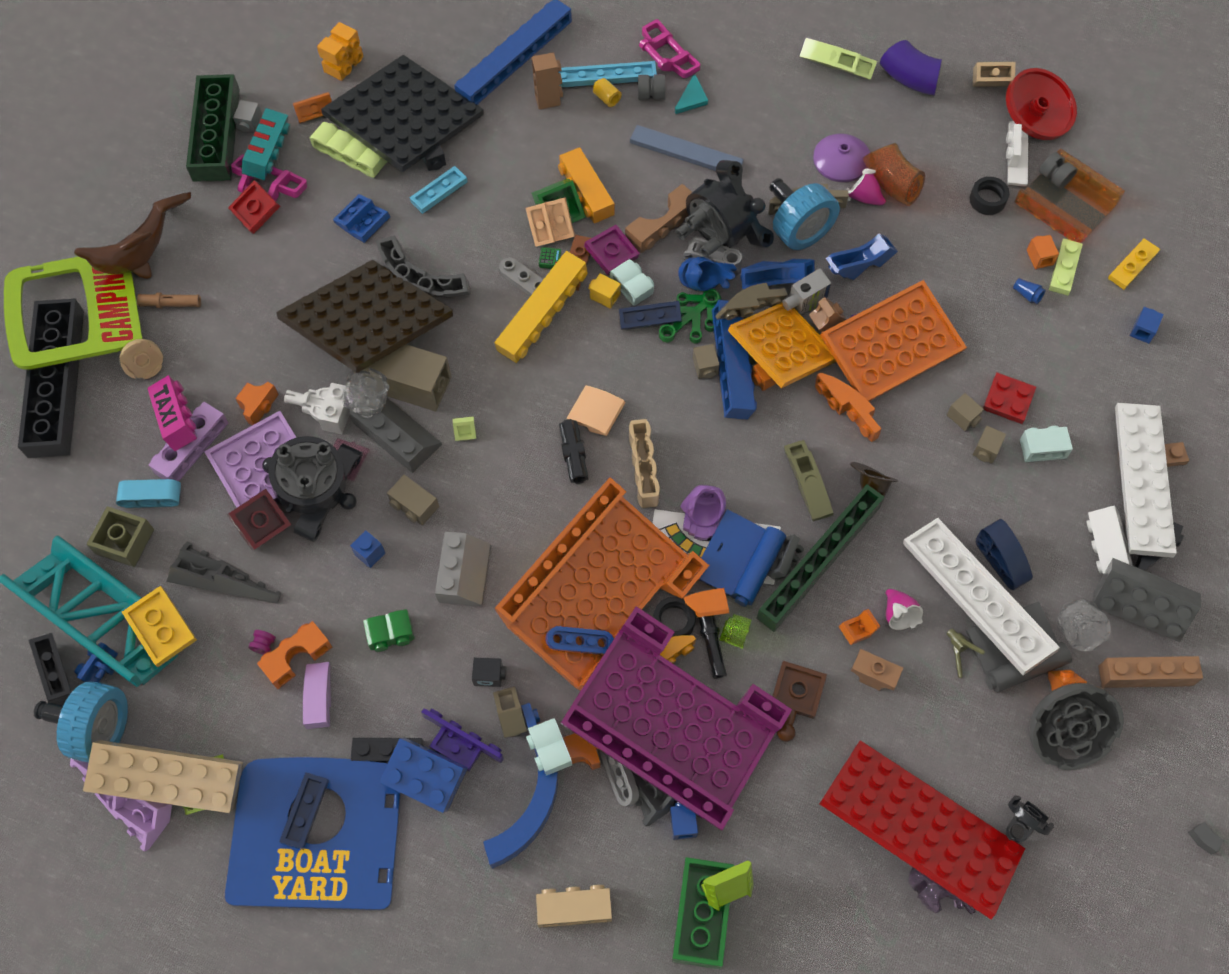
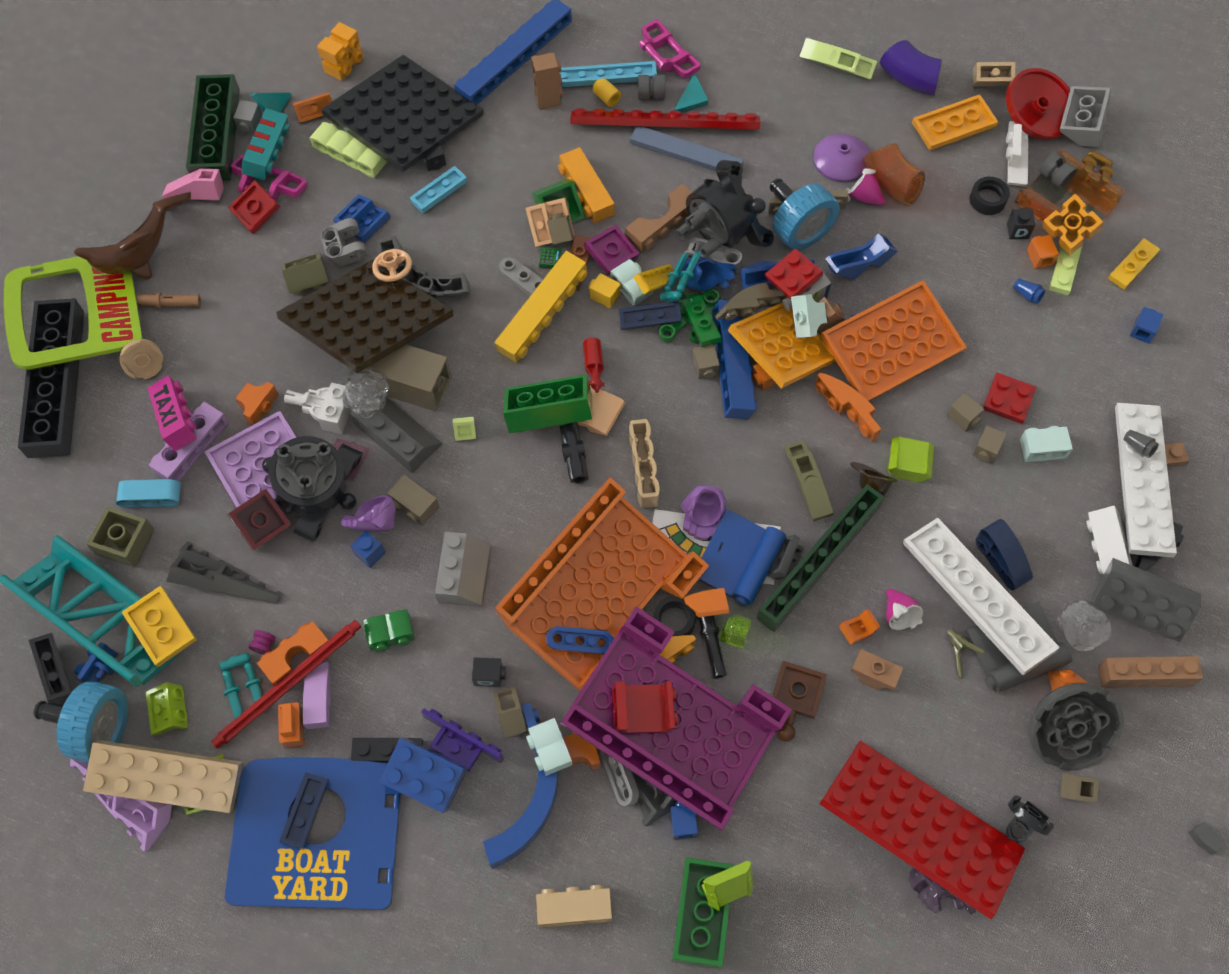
none -> lime bracket [146,682,188,736]
none -> bright pink slope [162,169,224,201]
none -> red piece [211,620,361,749]
none -> teal piece [219,653,263,719]
none -> teal tile [250,92,292,113]
none -> orange piece [278,702,305,748]
none -> olive slope [281,253,329,295]
none -> light grey piece [321,218,367,268]
none -> medium lavender hair [341,495,396,531]
none -> light nougat piece [372,249,412,282]
none -> green brick [503,374,592,433]
none -> dark tan brick [547,212,574,244]
none -> red plate [570,108,760,130]
none -> red wheel [583,337,605,393]
none -> red panel [612,681,678,733]
none -> yellow plate [633,264,680,295]
none -> teal piece [660,251,701,302]
none -> green plate [682,295,721,347]
none -> red plate [765,249,823,300]
none -> light aqua brick [791,294,827,338]
none -> lime slope [887,437,934,483]
none -> light orange plate [912,94,998,151]
none -> black brick [1007,209,1035,239]
none -> light orange brick [1043,194,1103,256]
none -> light grey slope [1060,86,1111,147]
none -> dark tan brick [1060,773,1099,803]
none -> pearl gold piece [1082,150,1114,184]
none -> dark grey cone [1123,429,1159,458]

